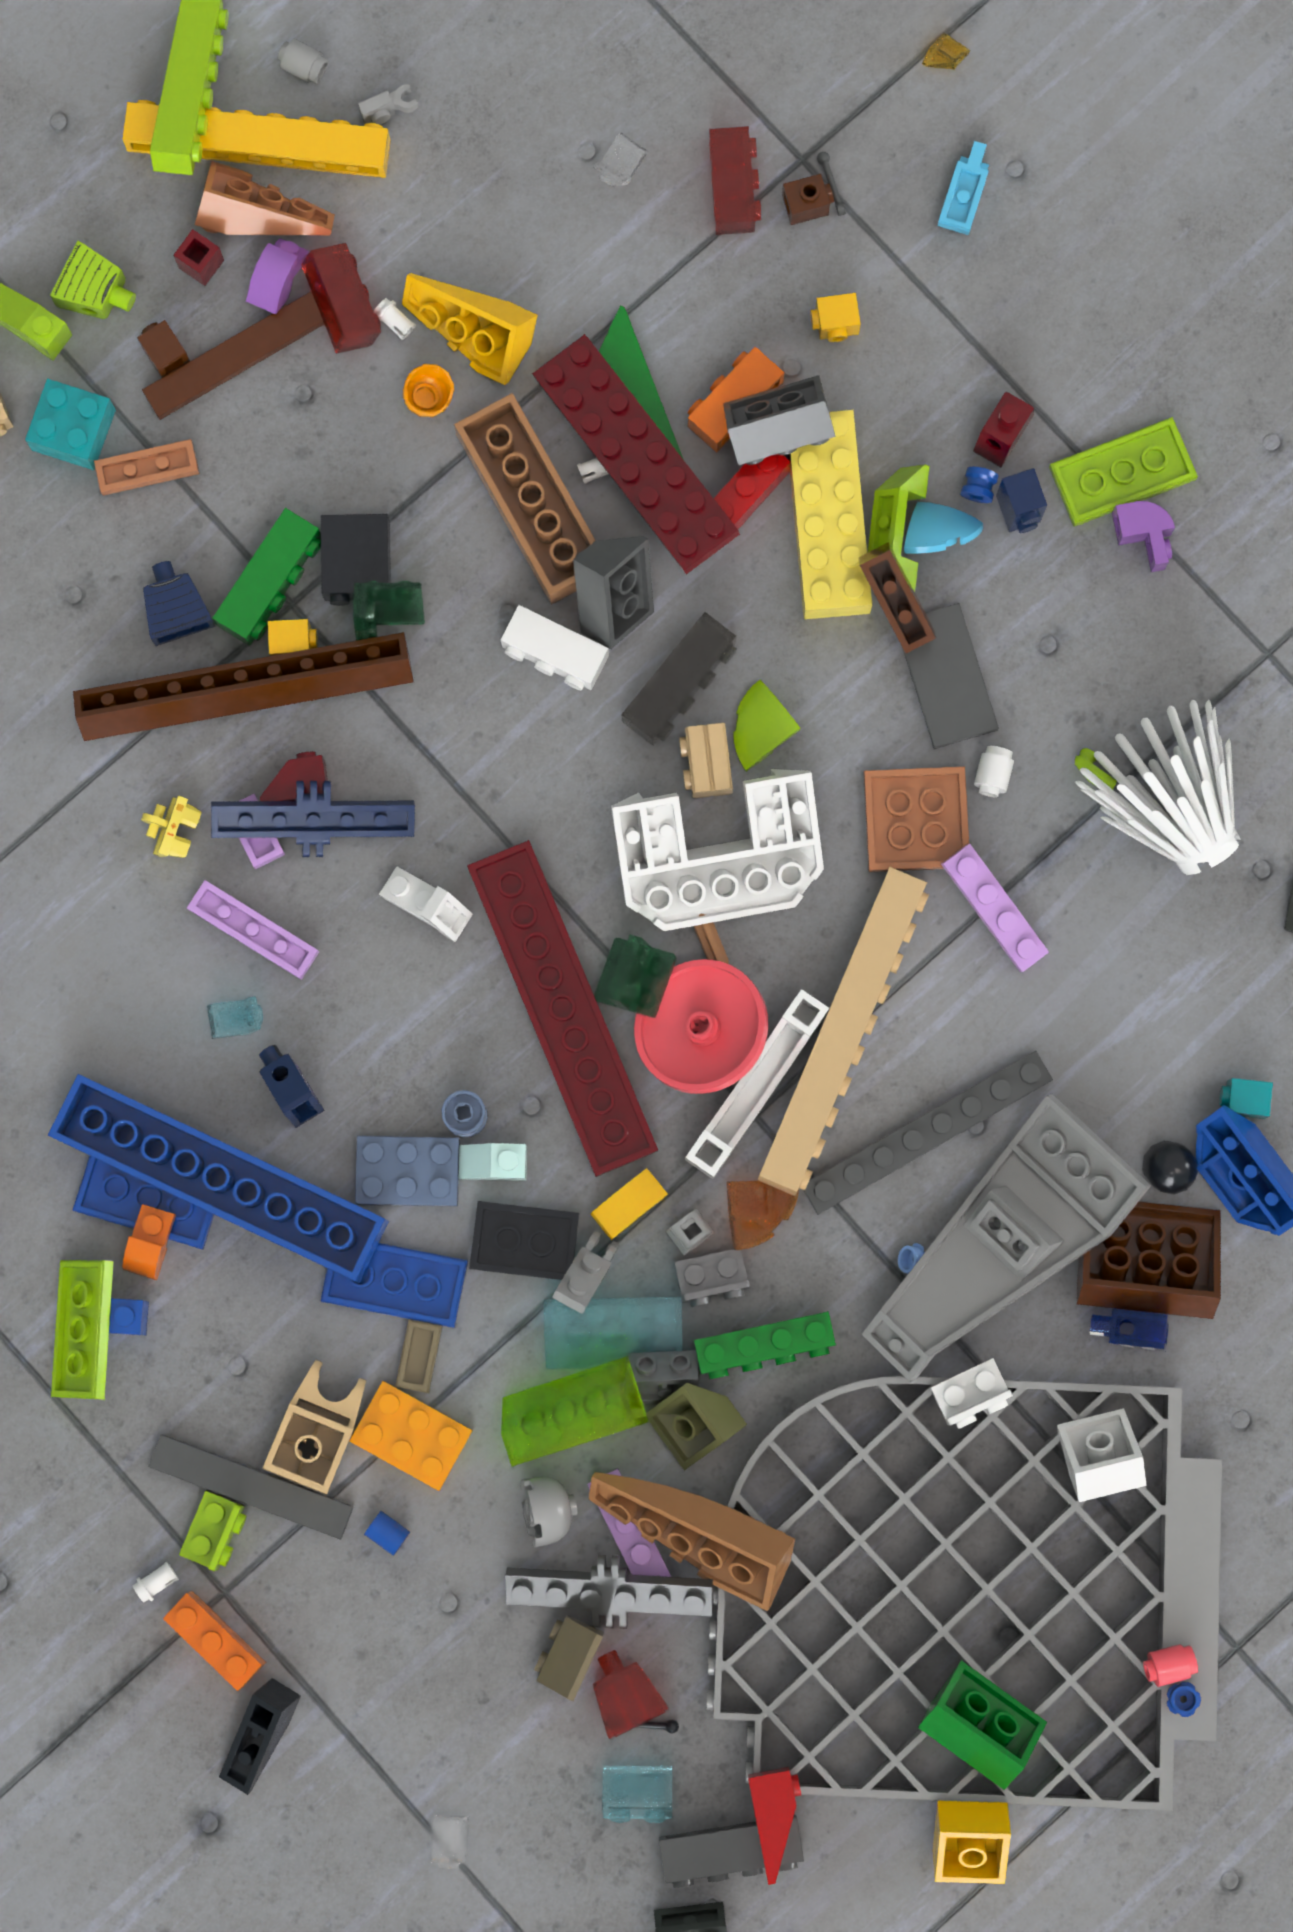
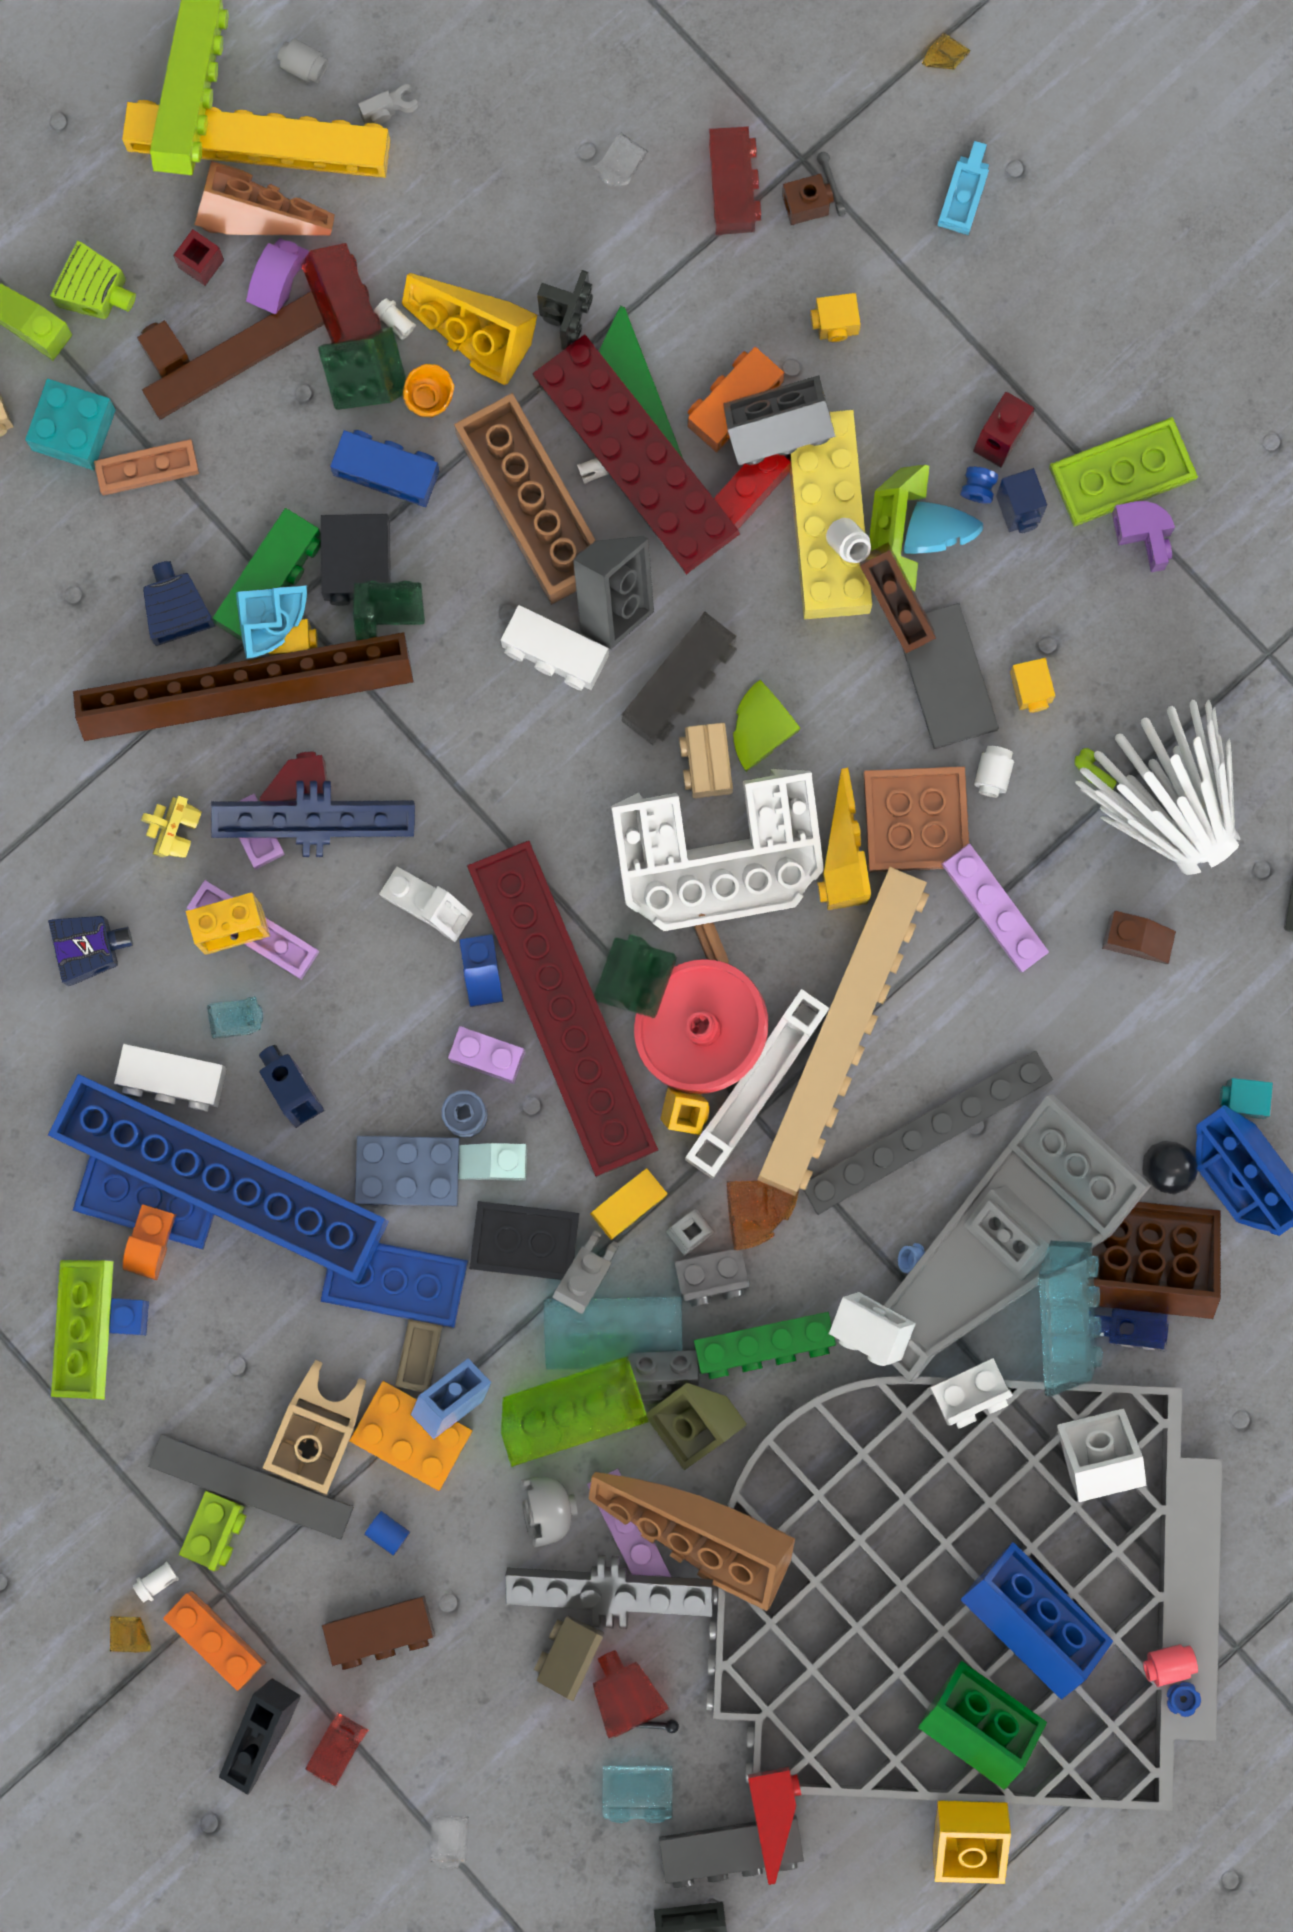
none -> torso [48,916,133,986]
none -> clear yellow slope [110,1616,151,1653]
none -> white brick [114,1044,227,1112]
none -> yellow window [185,892,270,955]
none -> medium azure brick [236,585,307,659]
none -> clear red torso [305,1713,369,1789]
none -> clear green bracket [318,327,406,410]
none -> reddish brown brick [322,1595,435,1670]
none -> blue brick [330,430,440,507]
none -> medium blue brick [411,1358,492,1439]
none -> lavender brick [448,1026,525,1084]
none -> blue slope [459,934,504,1007]
none -> pearl dark grey bracket [537,270,593,350]
none -> yellow brick [660,1087,709,1135]
none -> yellow wedge [817,768,871,910]
none -> white brick [826,518,871,563]
none -> white brick [829,1292,916,1366]
none -> blue slope [960,1542,1113,1700]
none -> yellow brick [1010,658,1055,713]
none -> clear light blue slope [1039,1240,1103,1396]
none -> reddish brown slope [1102,911,1176,964]

